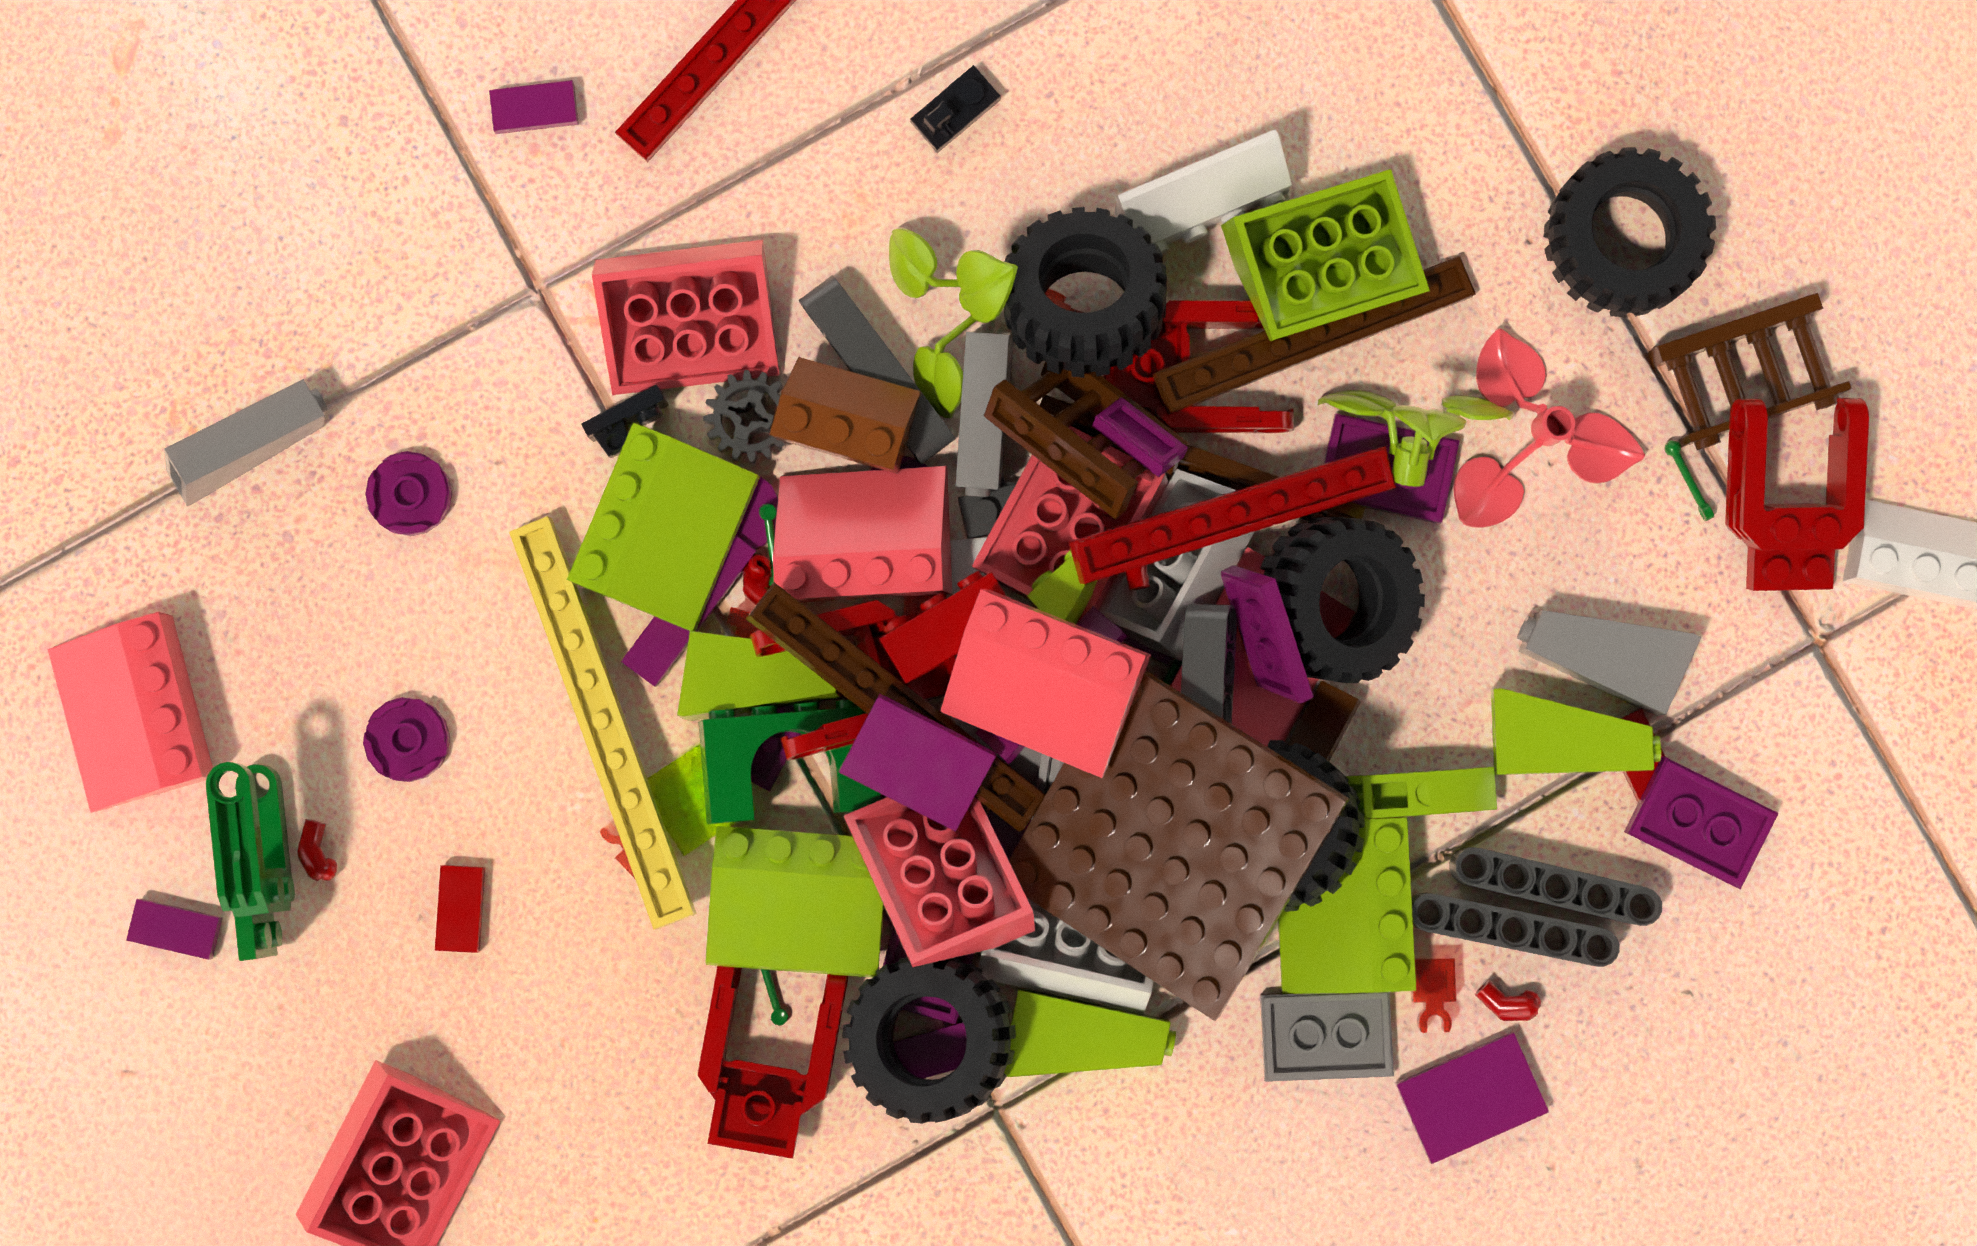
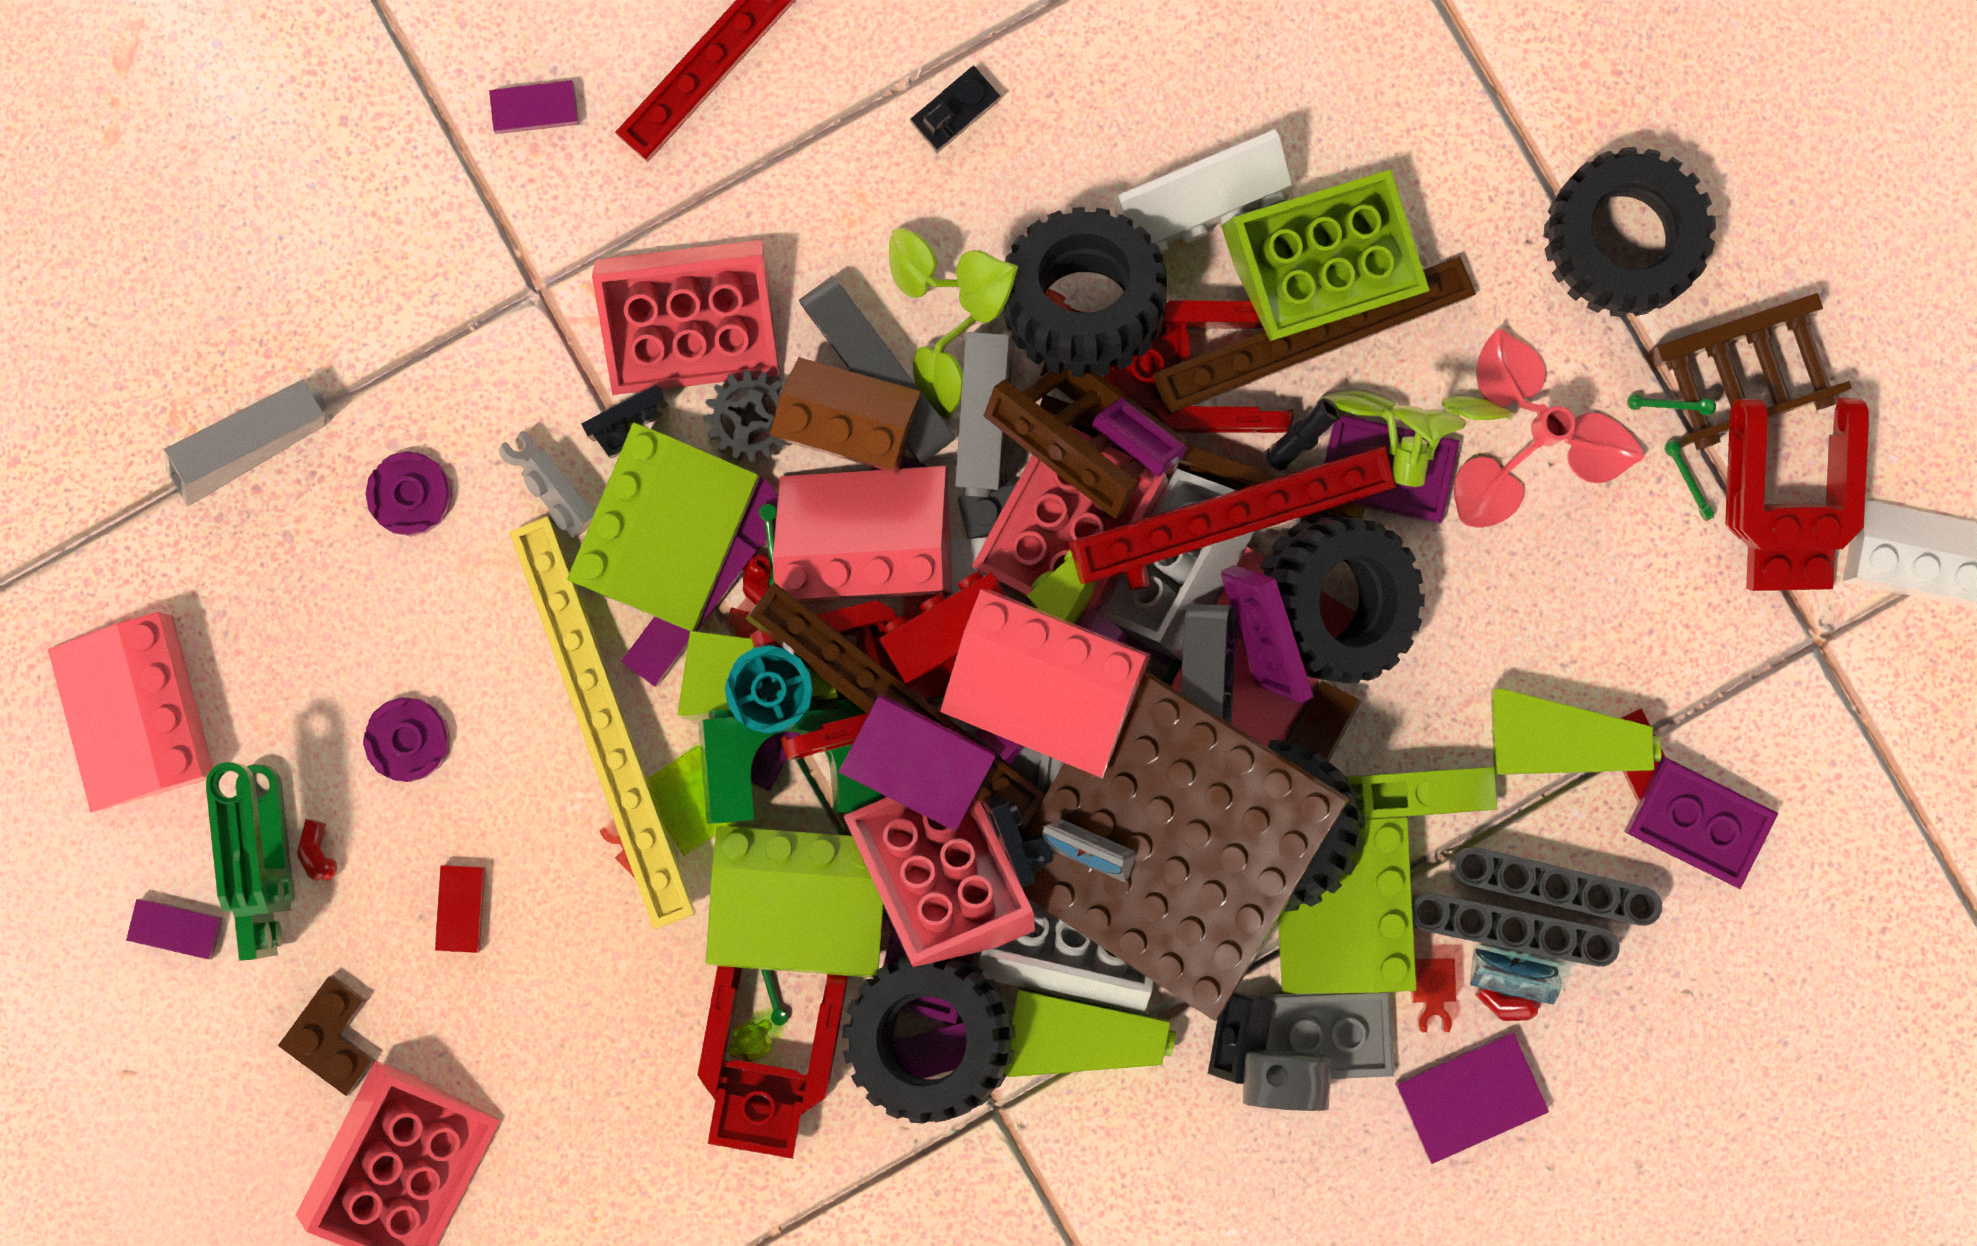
light grey slope [1517,610,1701,716] -> none
none -> reddish brown plate [278,975,375,1096]
none -> light grey plate [498,431,595,539]
none -> teal cylinder [725,645,814,734]
none -> clear neon green plate [728,1019,772,1061]
none -> black hinge [982,793,1053,888]
none -> light grey slope [1043,819,1137,882]
none -> black slope [1207,992,1274,1084]
none -> dark grey piece [1242,1050,1332,1111]
none -> black pin [1265,398,1341,471]
none -> clear light blue slope [1470,948,1562,1005]
none -> green hinge [1627,394,1716,415]

